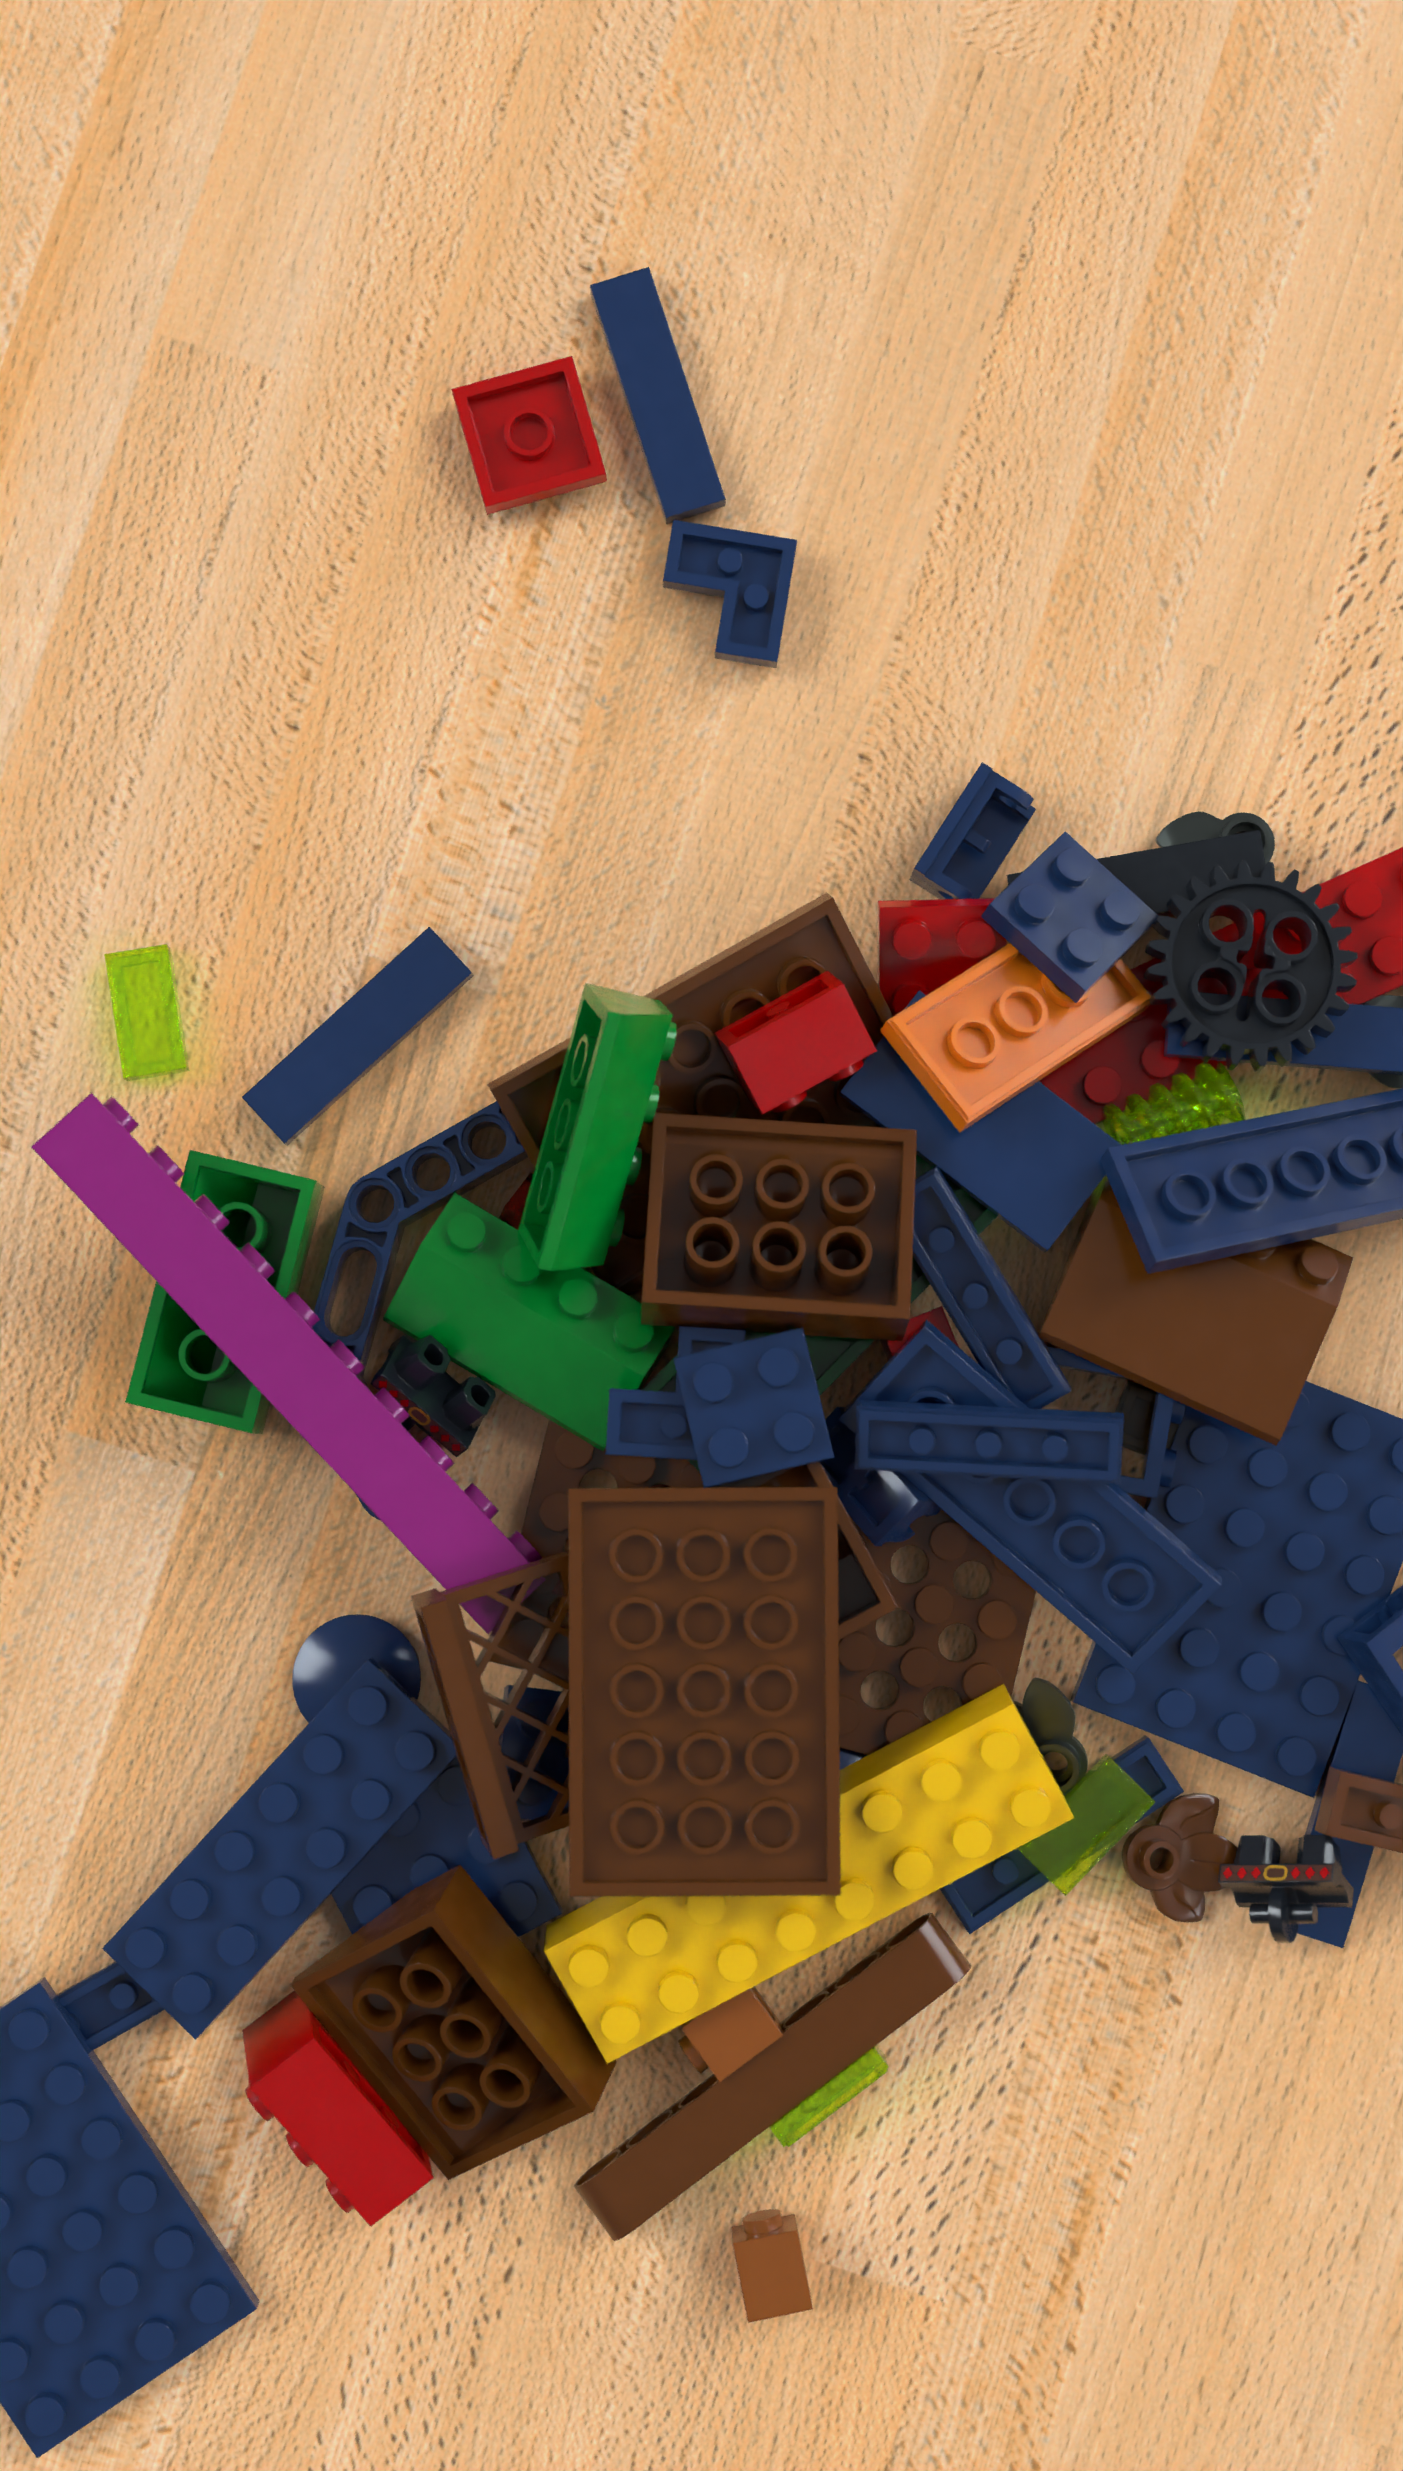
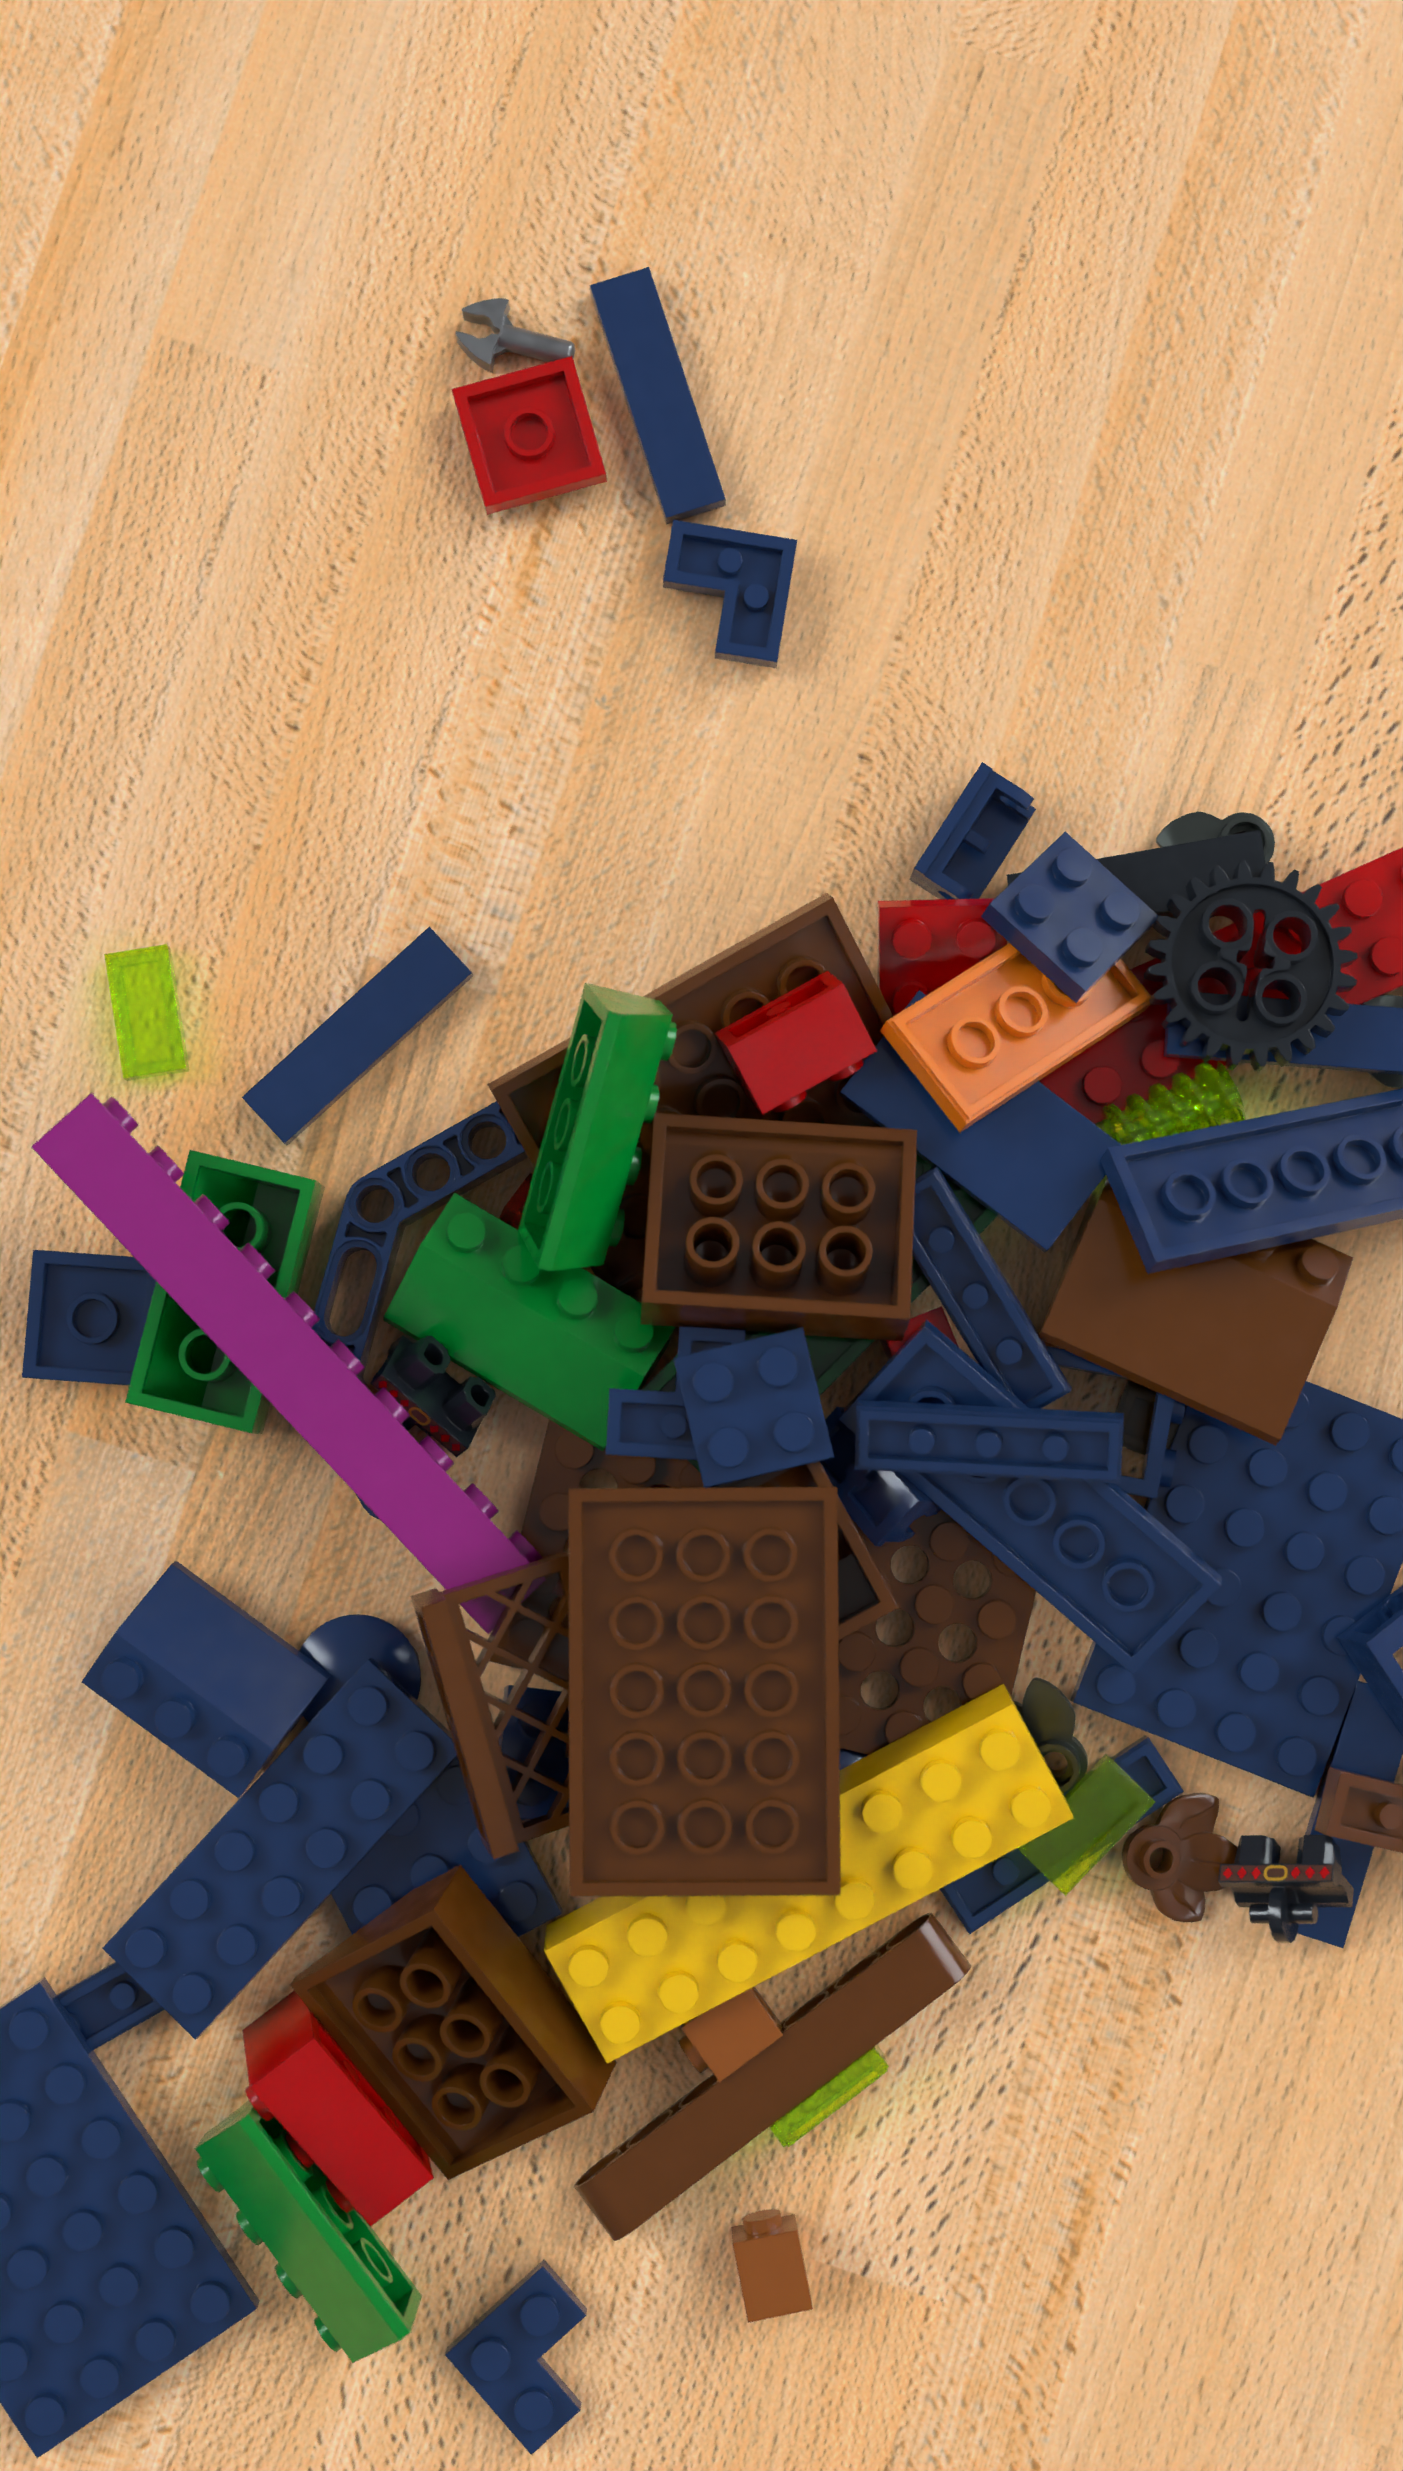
none -> dark blue plate [22,1250,156,1386]
none -> dark blue slope [82,1561,331,1799]
none -> green slope [195,2101,422,2363]
none -> dark blue plate [445,2260,587,2455]
none -> flat silver bar [456,298,575,372]

